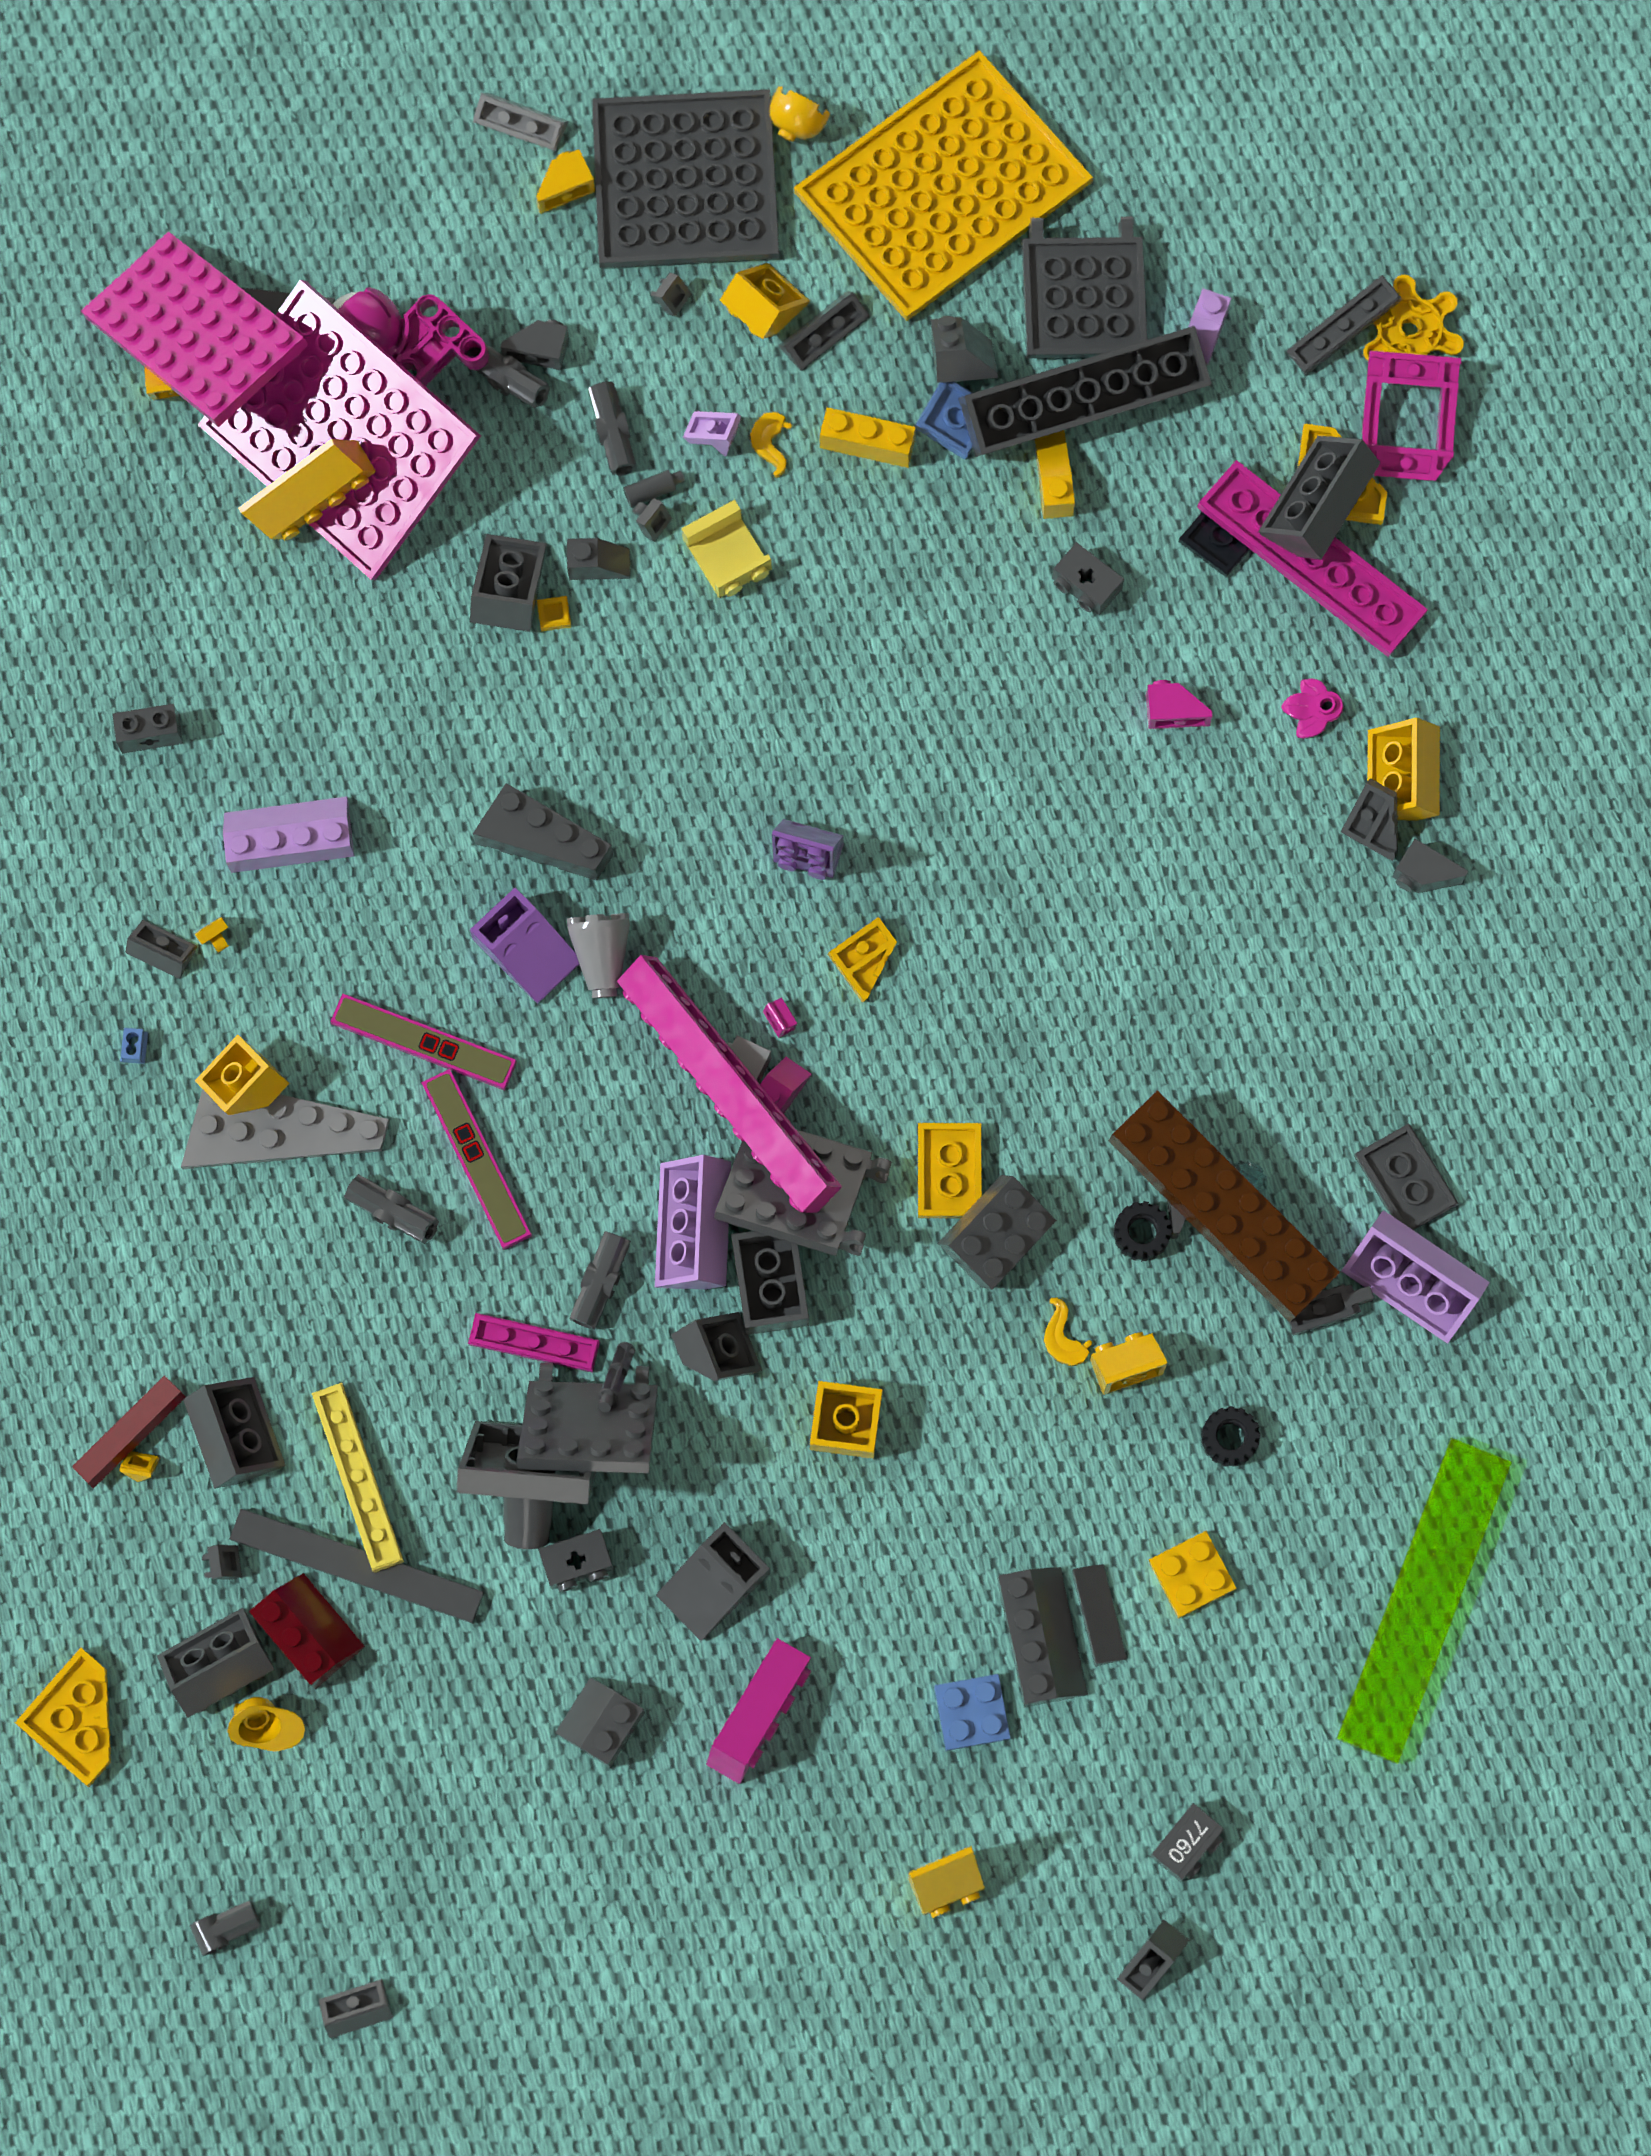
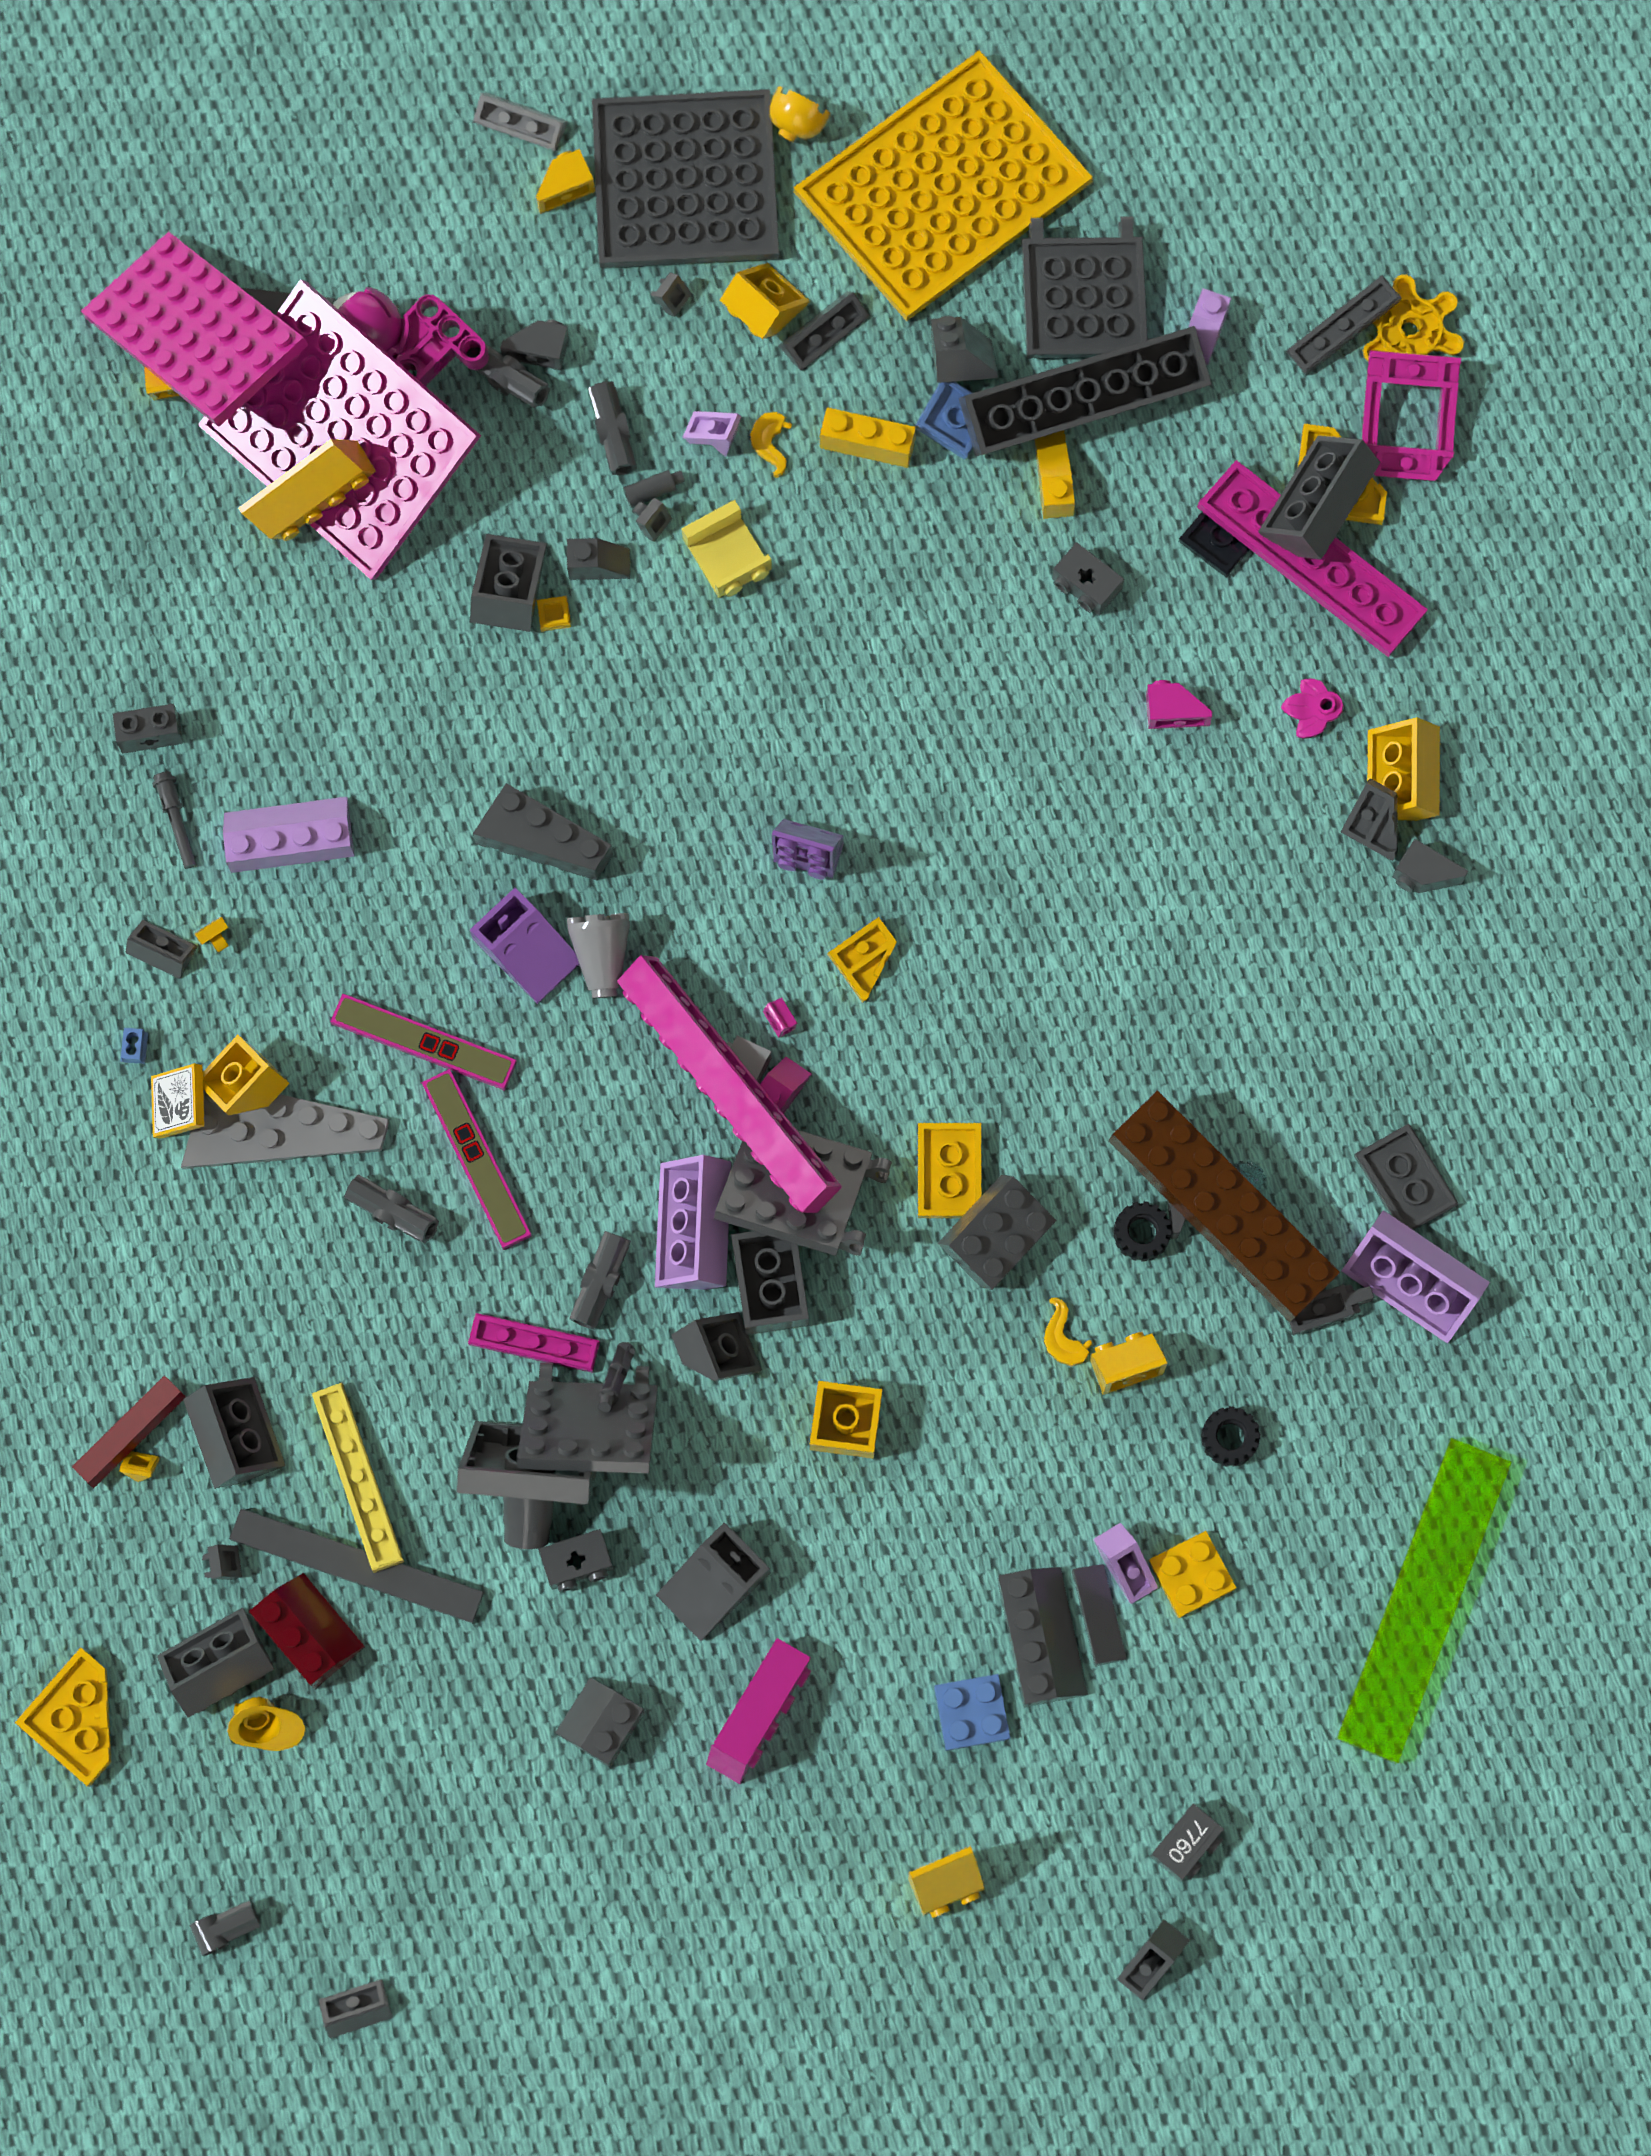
none -> tile [151,1063,204,1139]
none -> dark grey pin [152,771,196,869]
none -> lavender slope [1093,1523,1158,1604]

